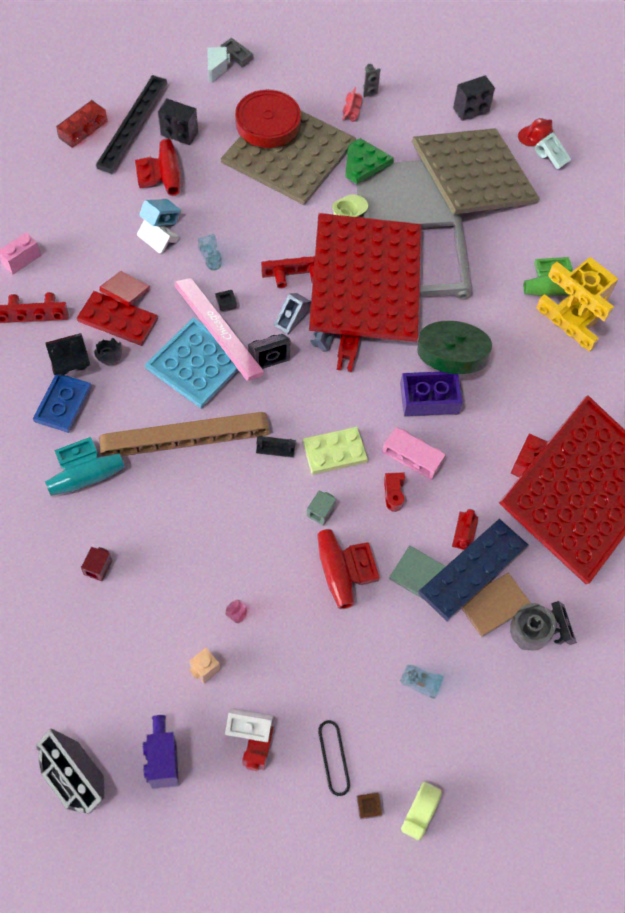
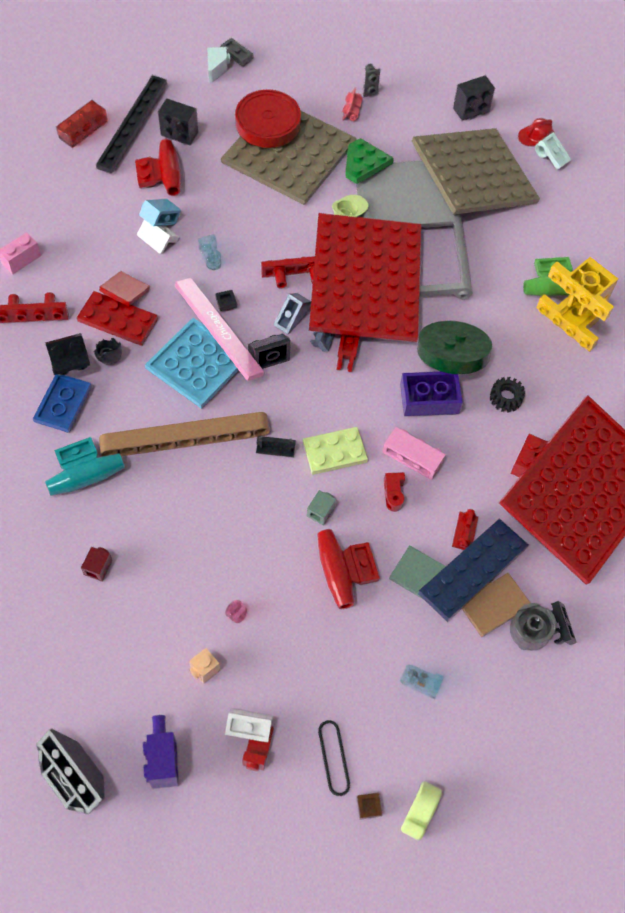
none -> black tyre [490,377,525,413]

